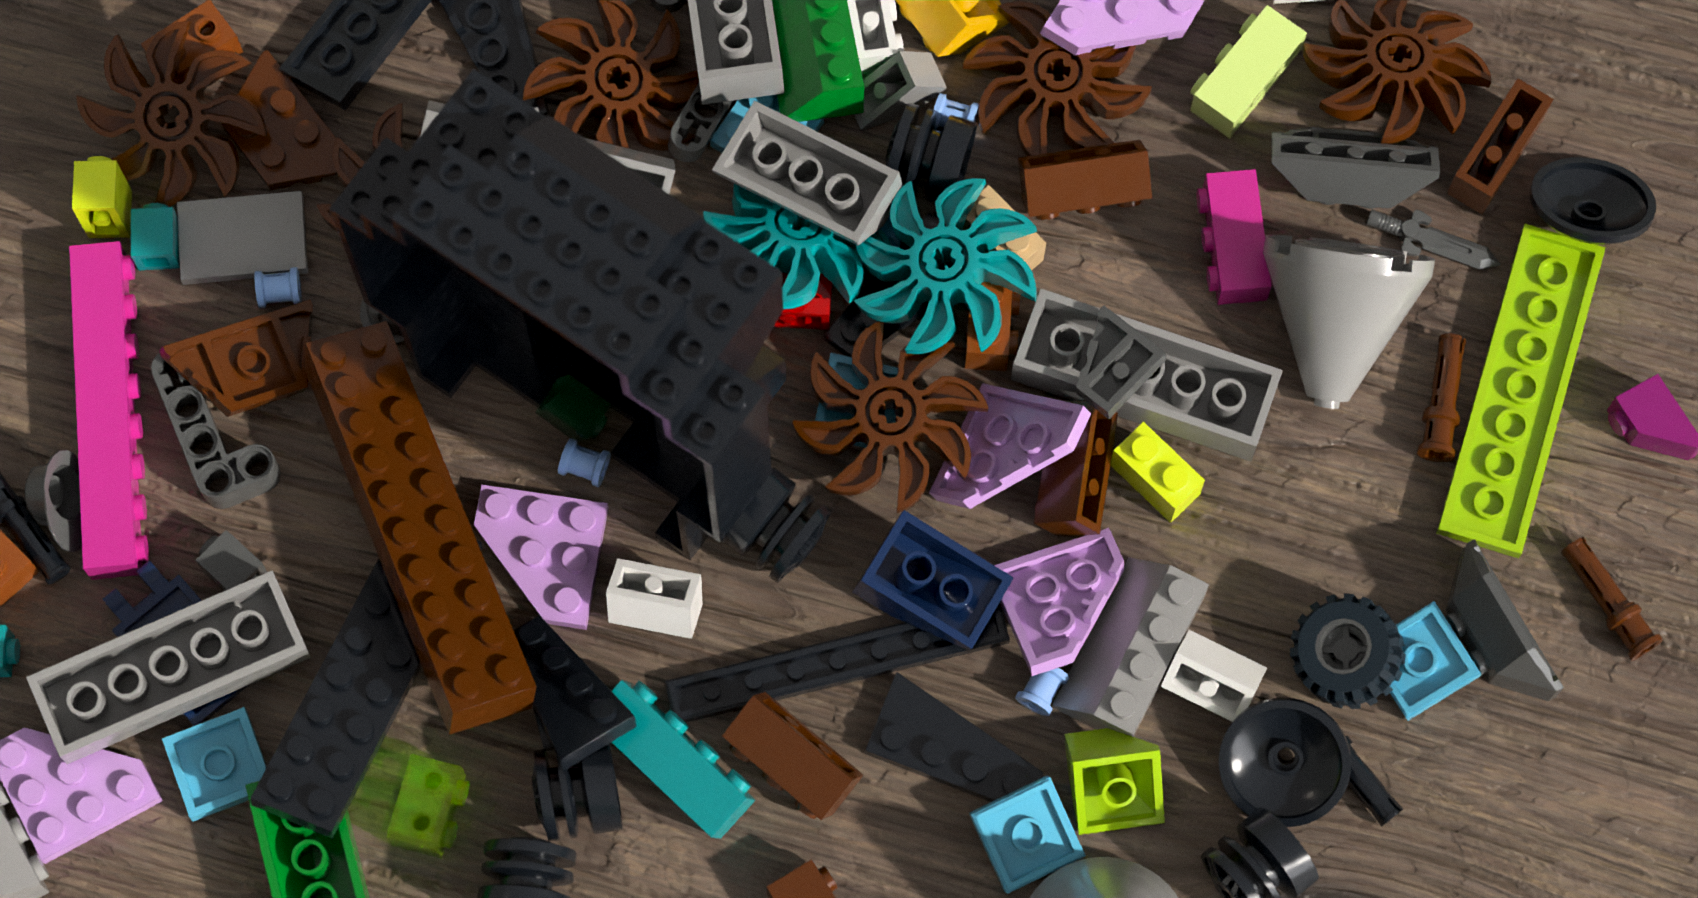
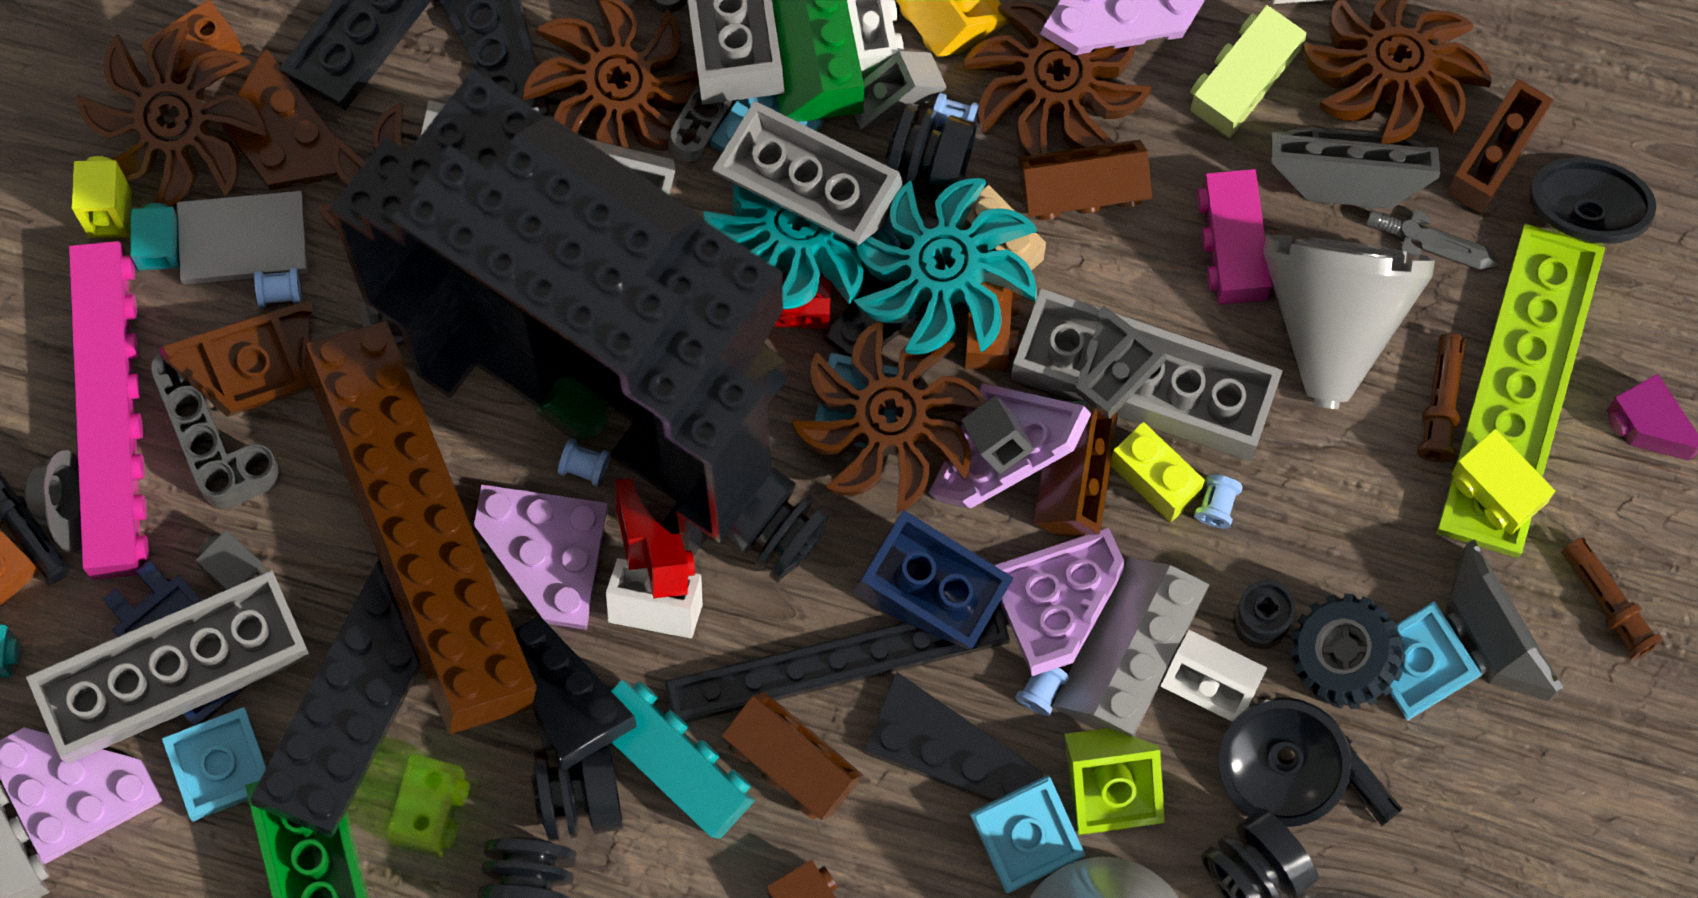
none -> red slope [615,478,695,599]
none -> dark grey brick [961,395,1035,475]
none -> light blue bush [1194,474,1243,529]
none -> black wheel [1233,580,1296,649]
none -> neon yellow brick [1451,429,1555,535]

